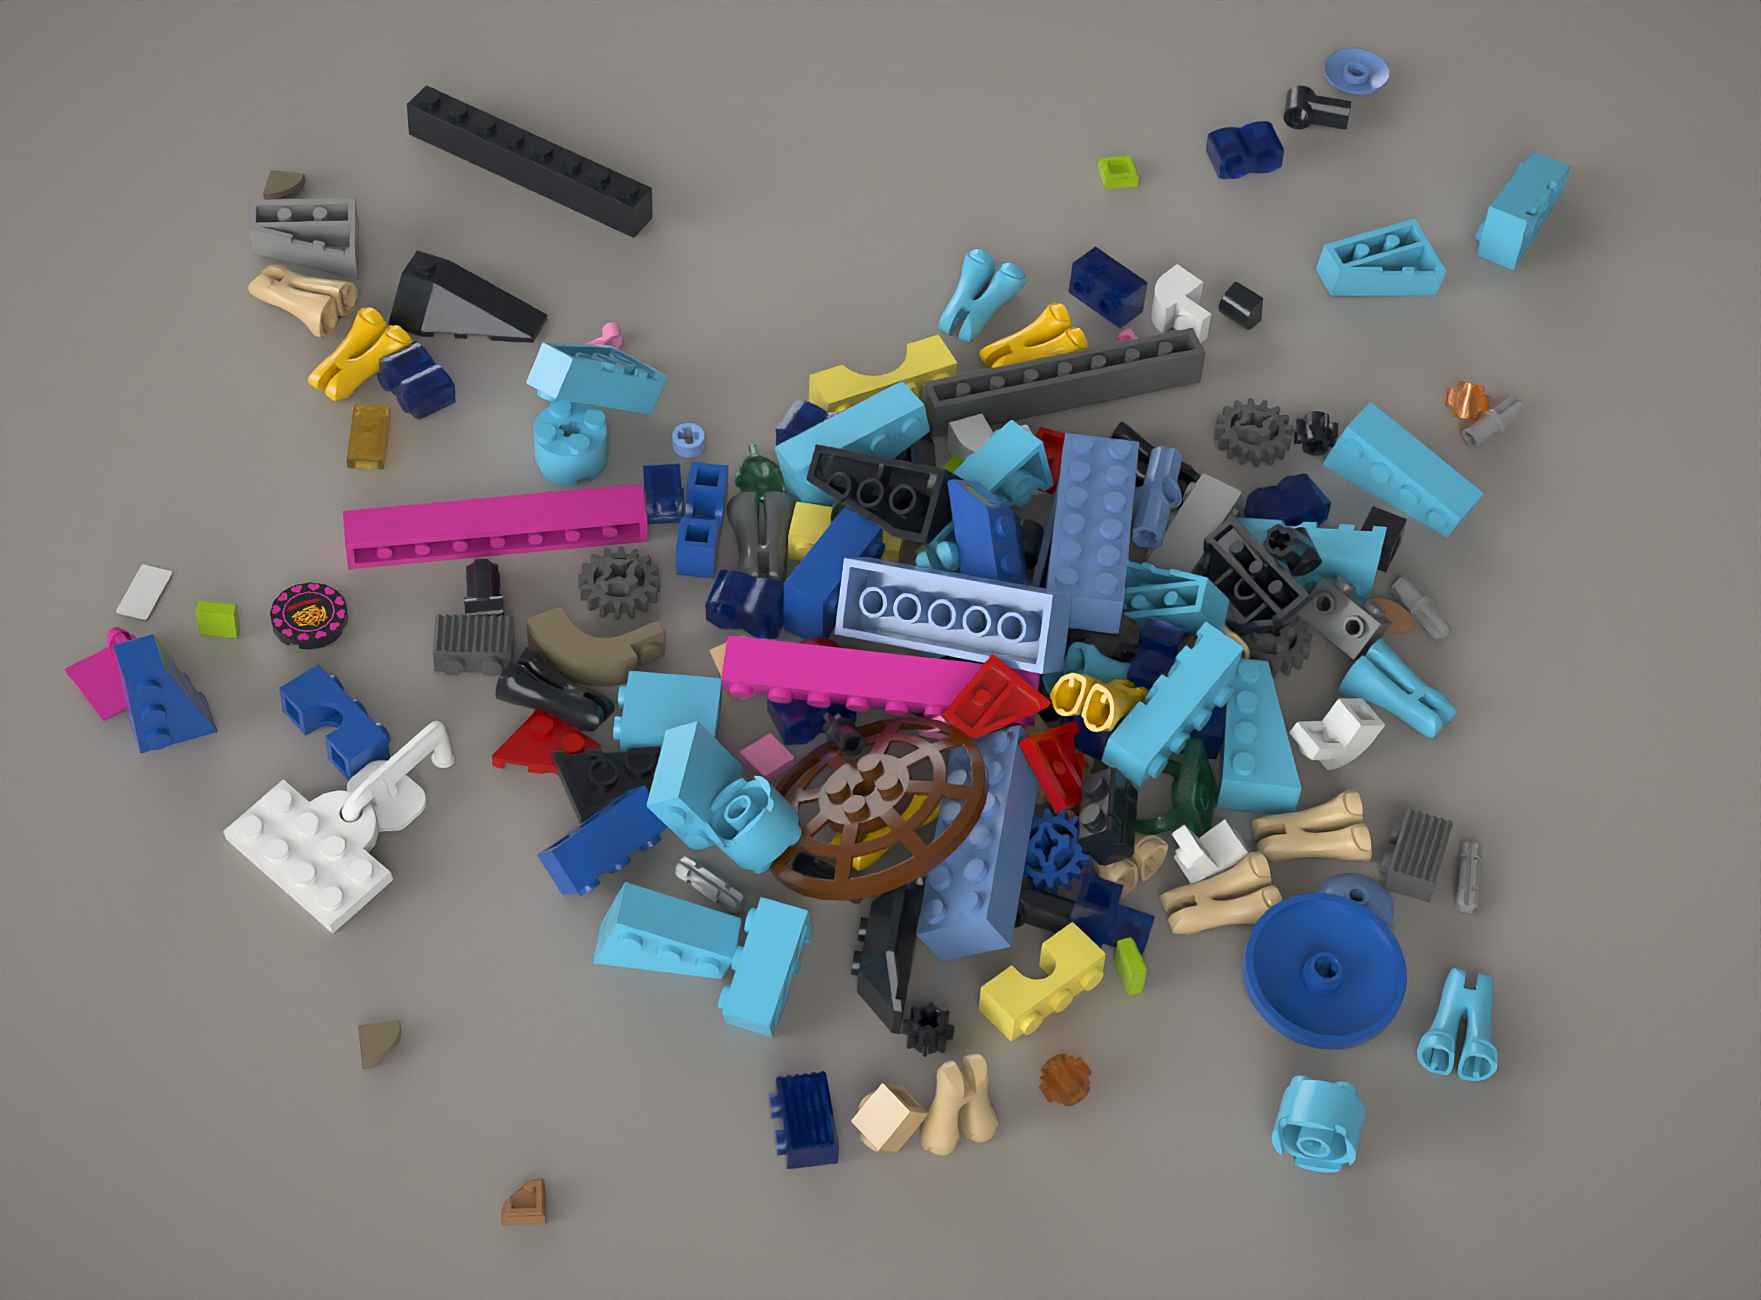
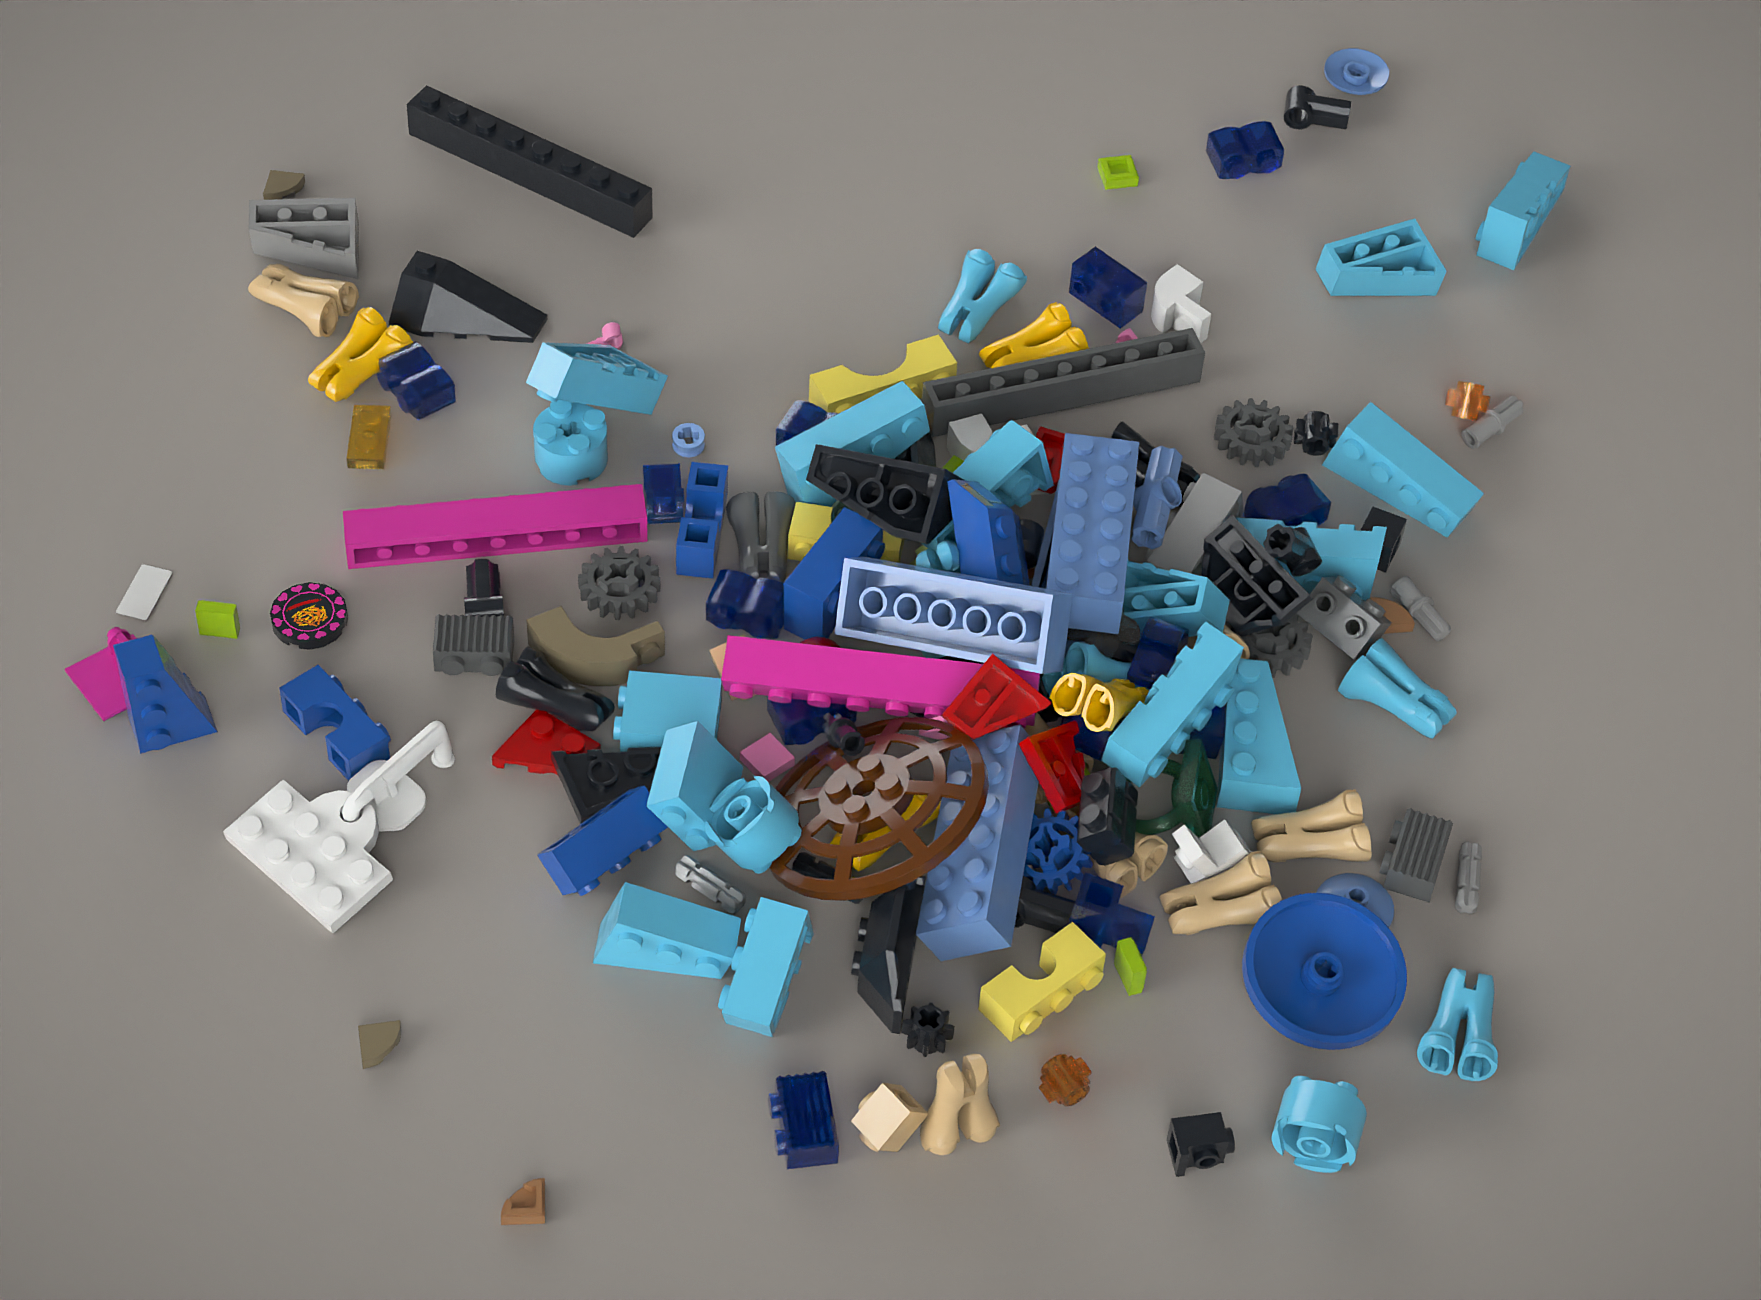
clear green piece [734,444,787,503] -> none
black brick [1219,281,1263,330] -> none
white brick [1289,698,1385,770] -> none
none -> black brick [1166,1112,1235,1177]

